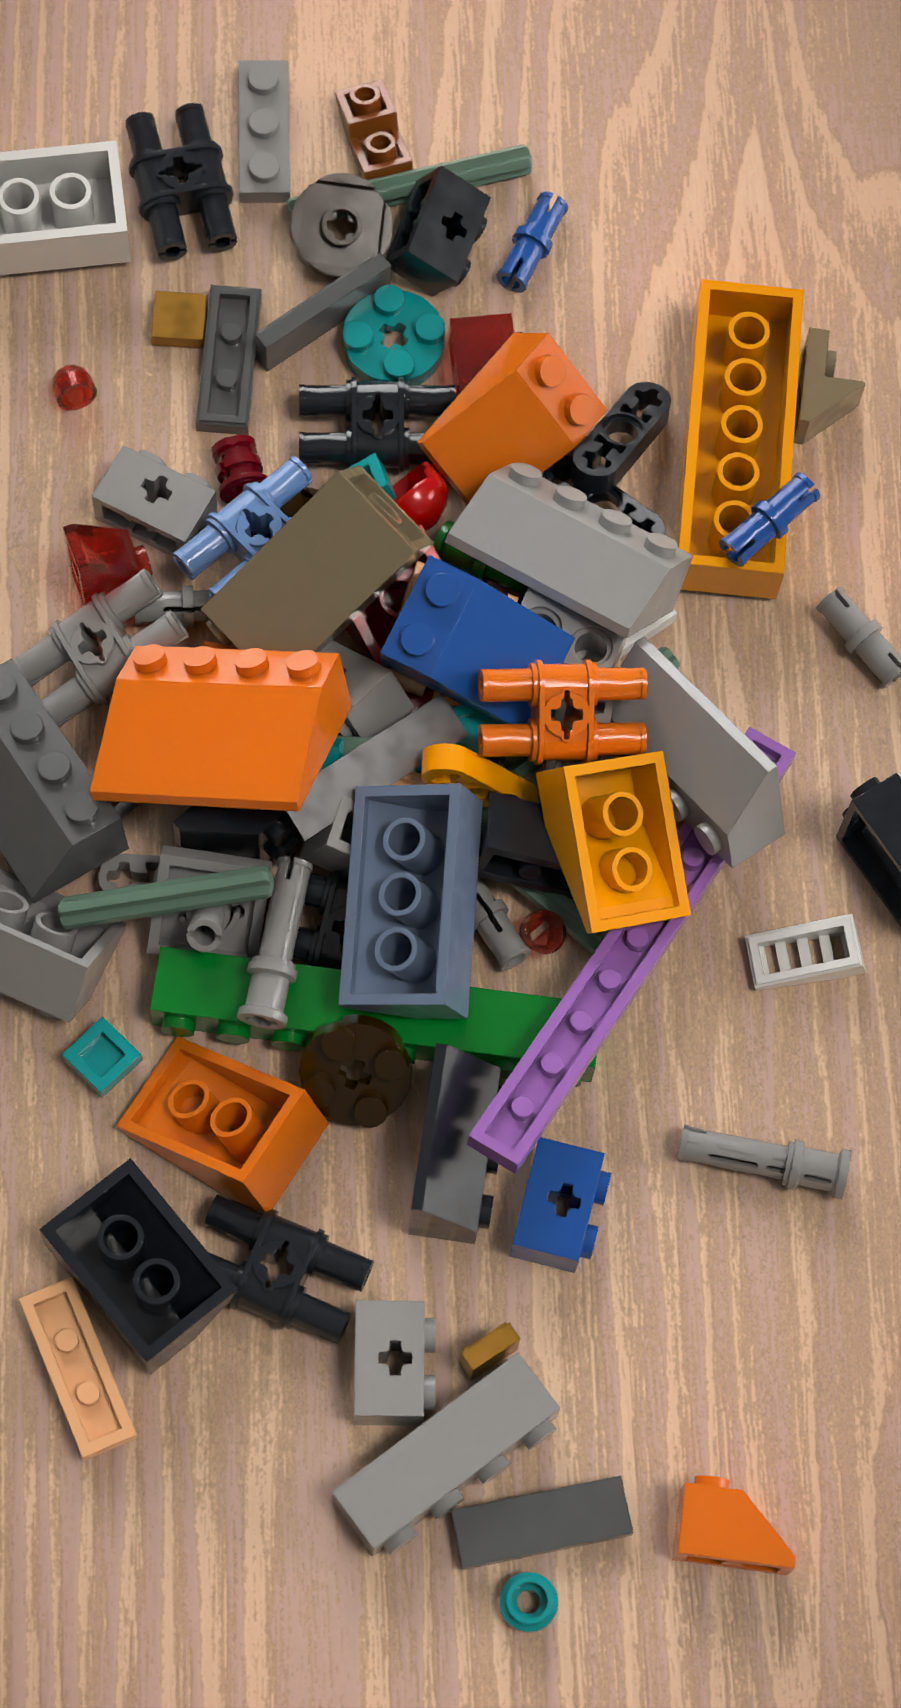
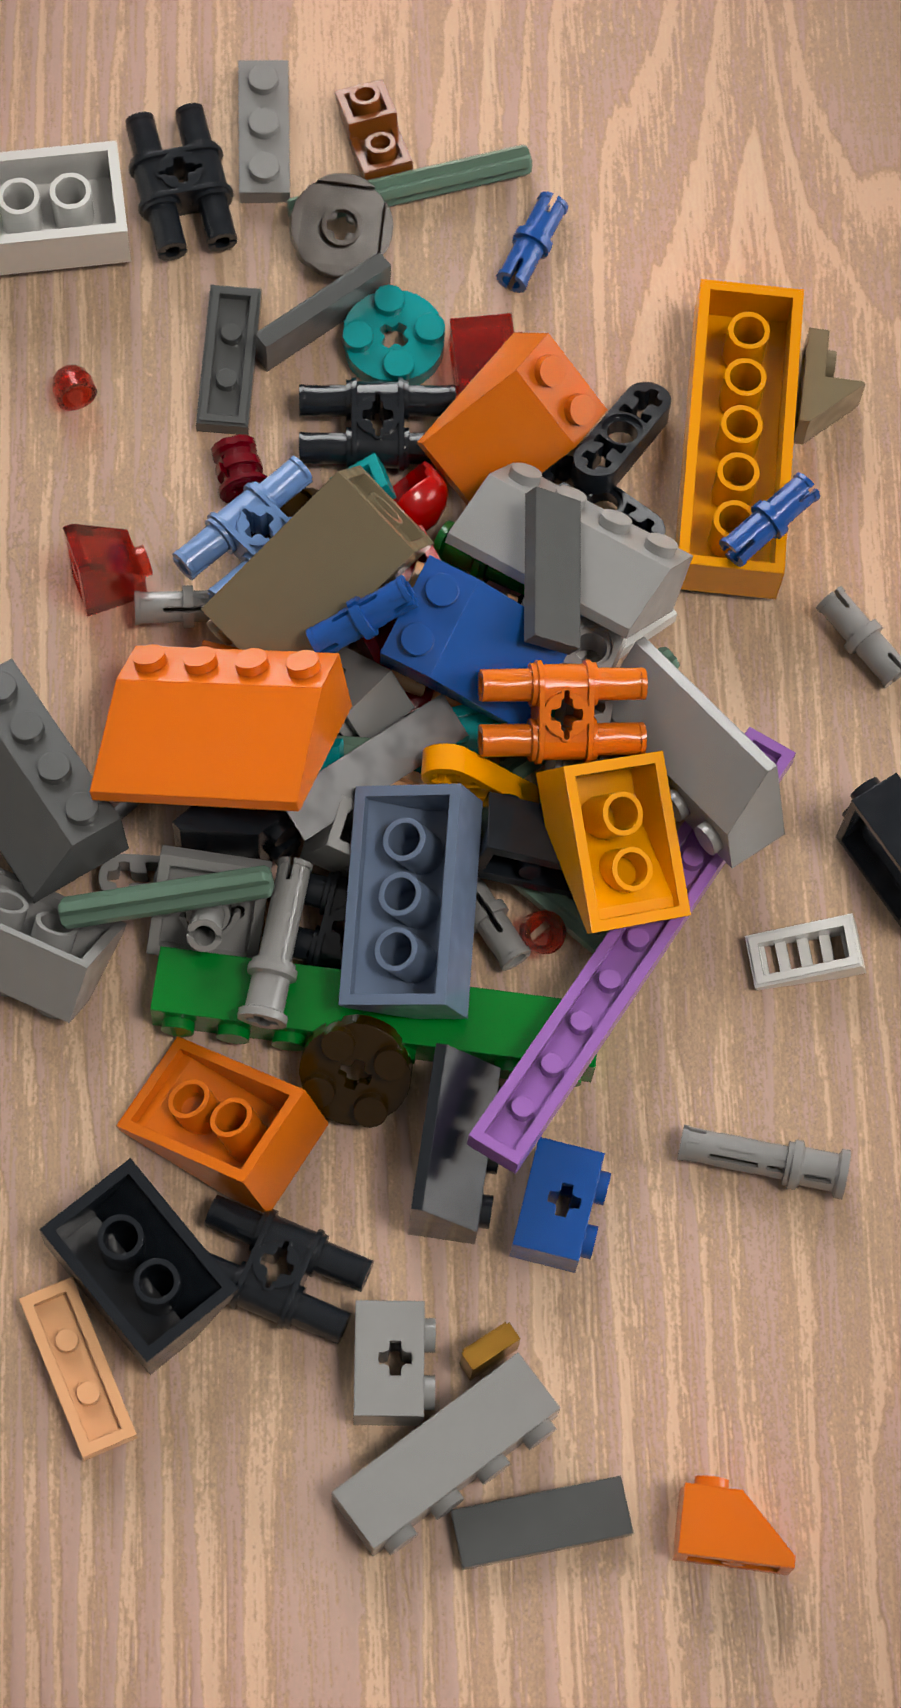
light grey pin [13,568,189,728] -> none
teal plate [62,1016,143,1098] -> none
light grey brick [92,445,217,557] -> none
pearl gold tile [151,291,207,348] -> none
black brick [386,165,491,297] -> none
teal plate [499,1572,558,1633] -> none
none -> blue pin [306,575,419,653]
none -> dark grey tile [524,486,581,655]

